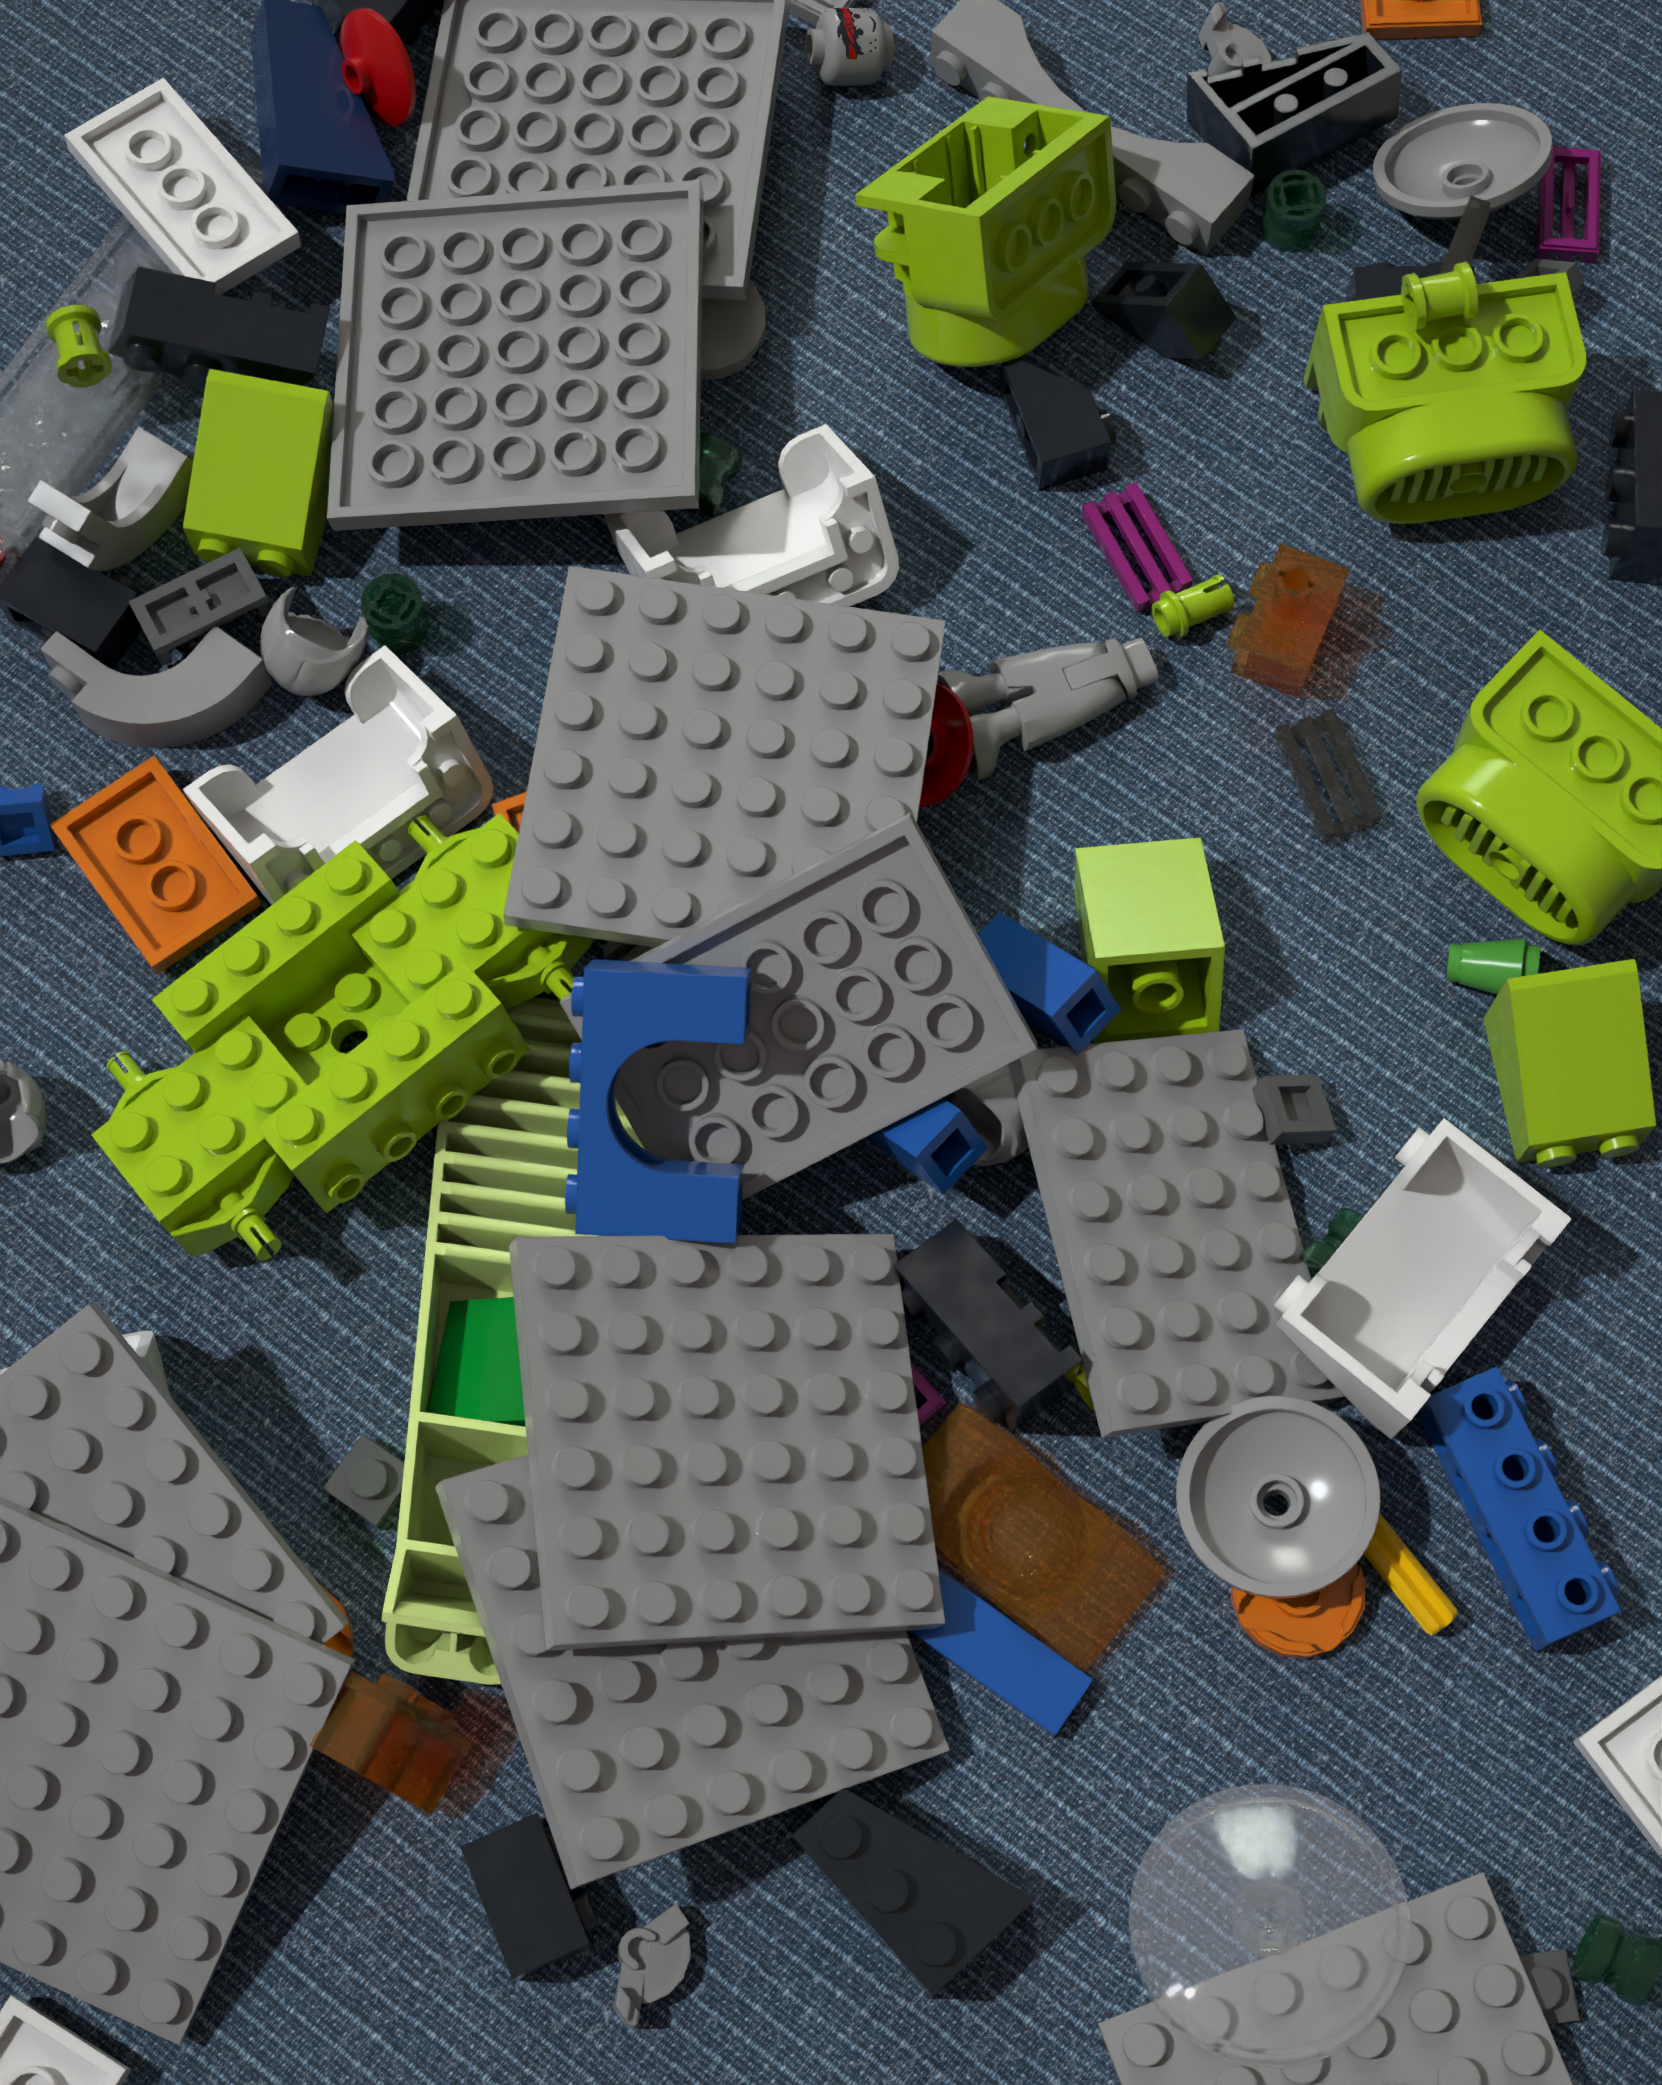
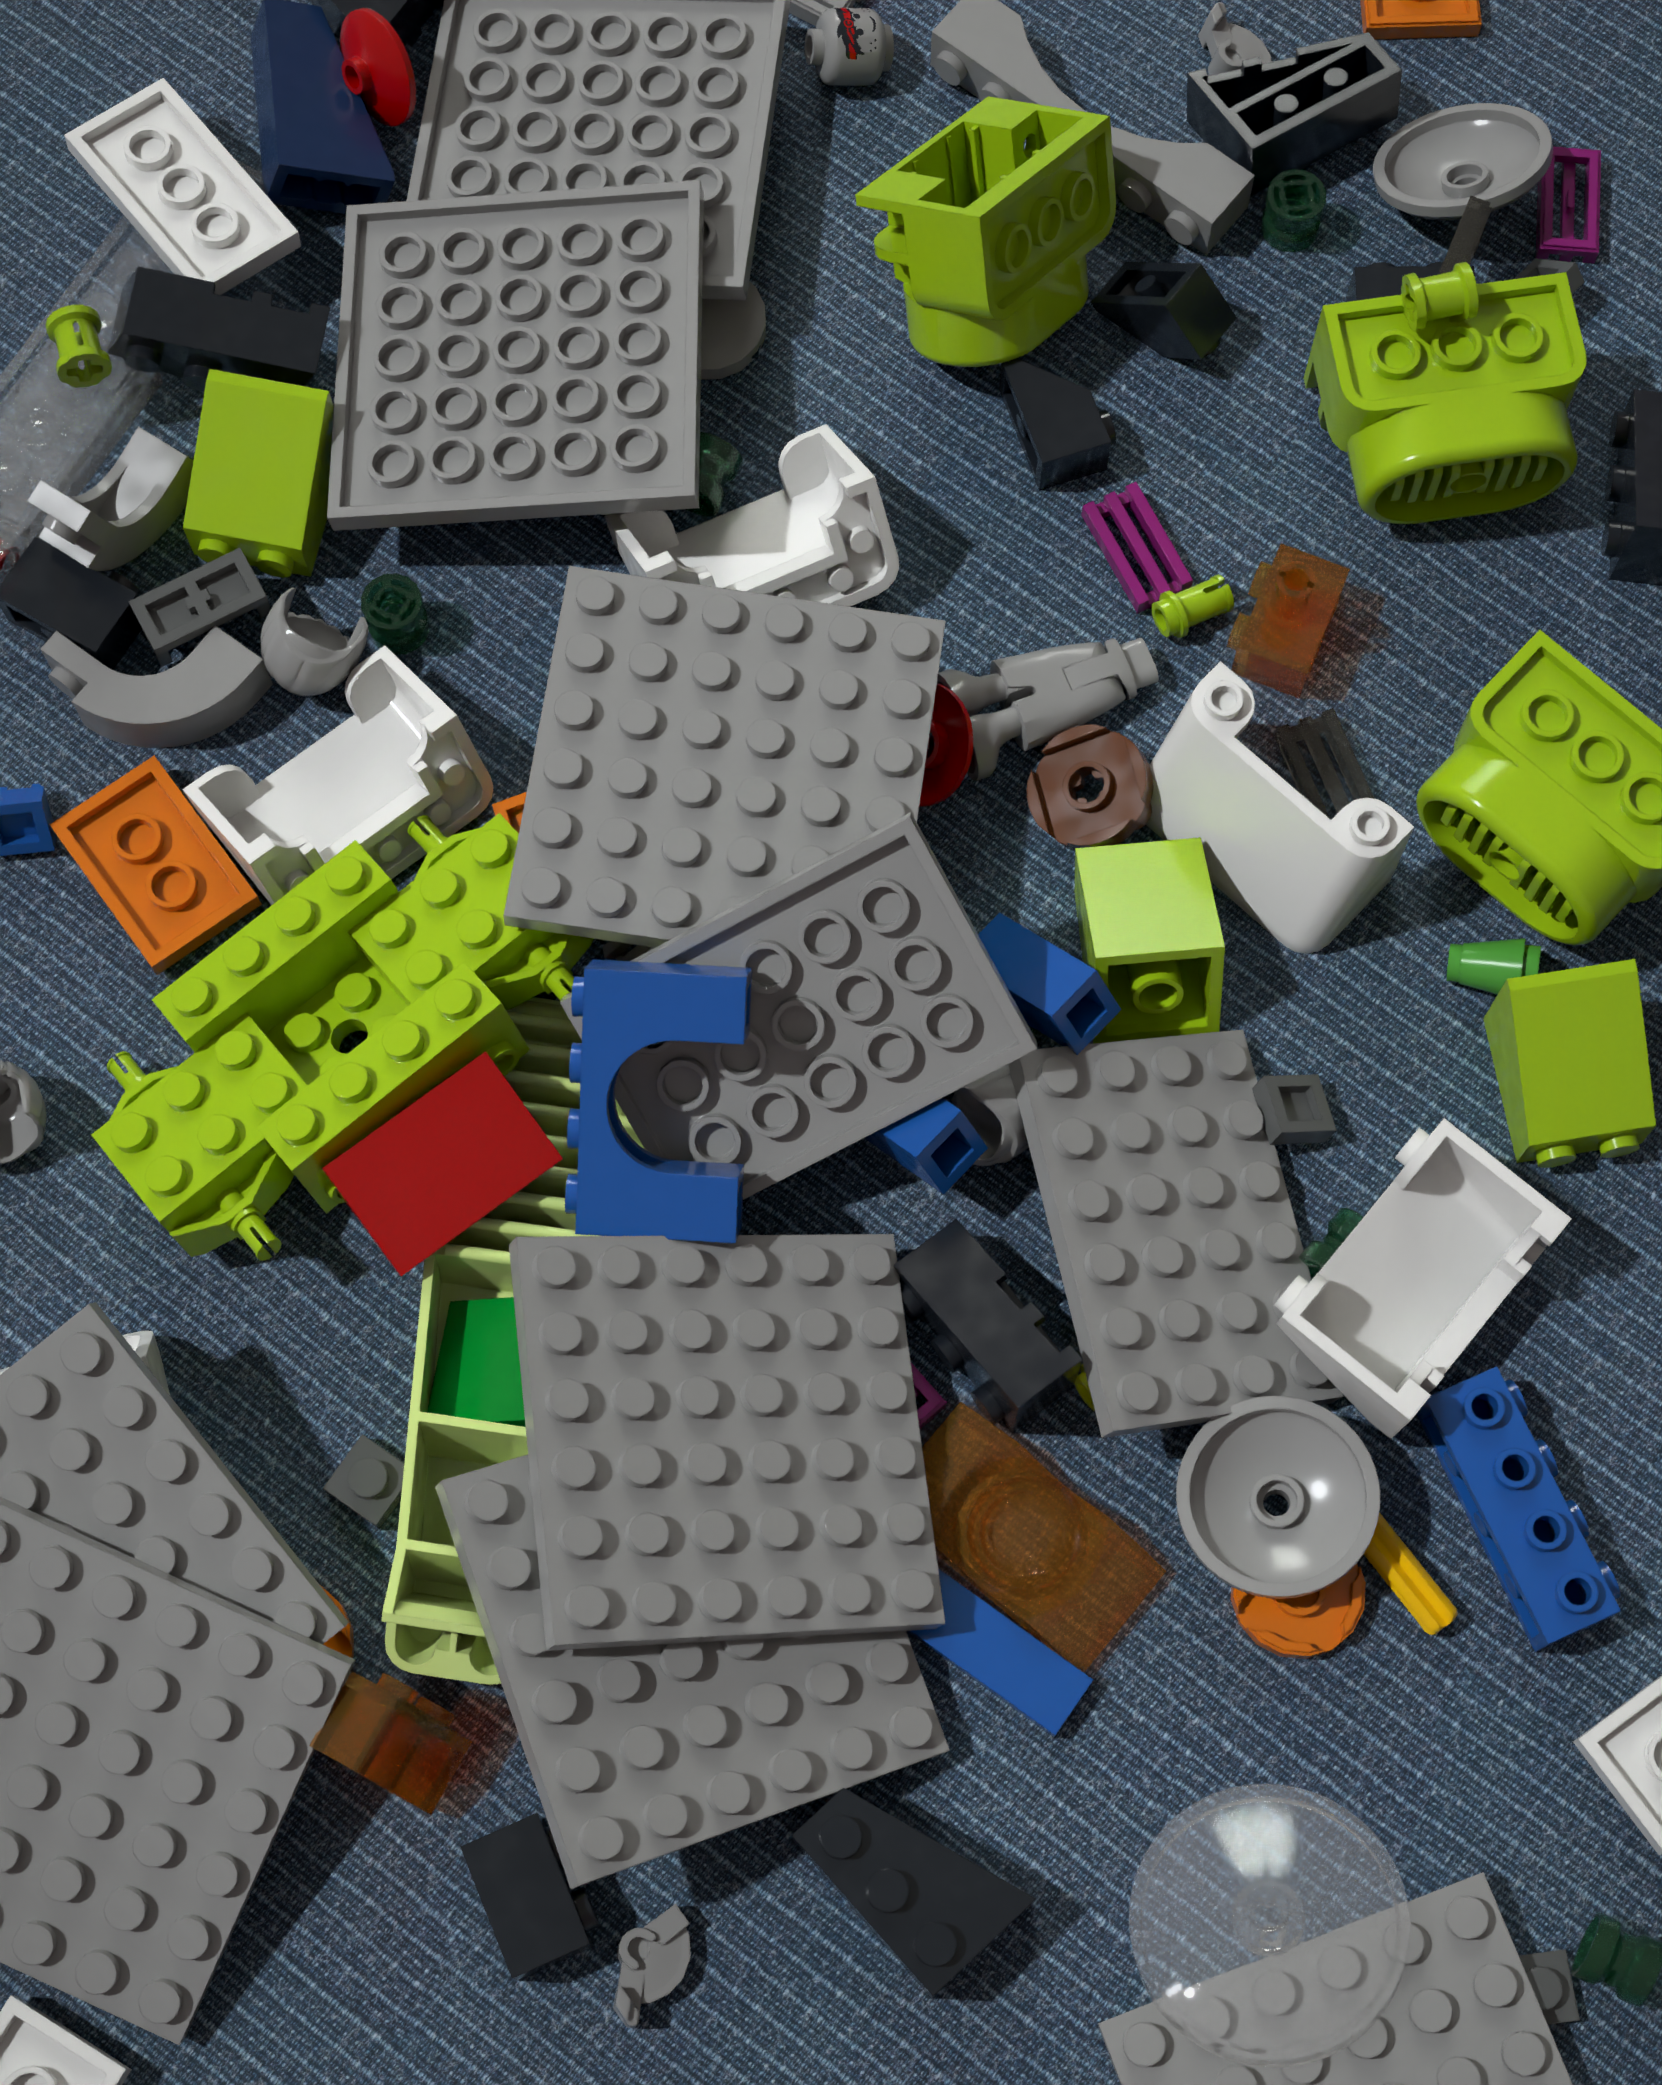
none -> red tile [321,1051,563,1276]
none -> reddish brown plate [1027,724,1154,851]
none -> white windscreen [1146,661,1414,954]

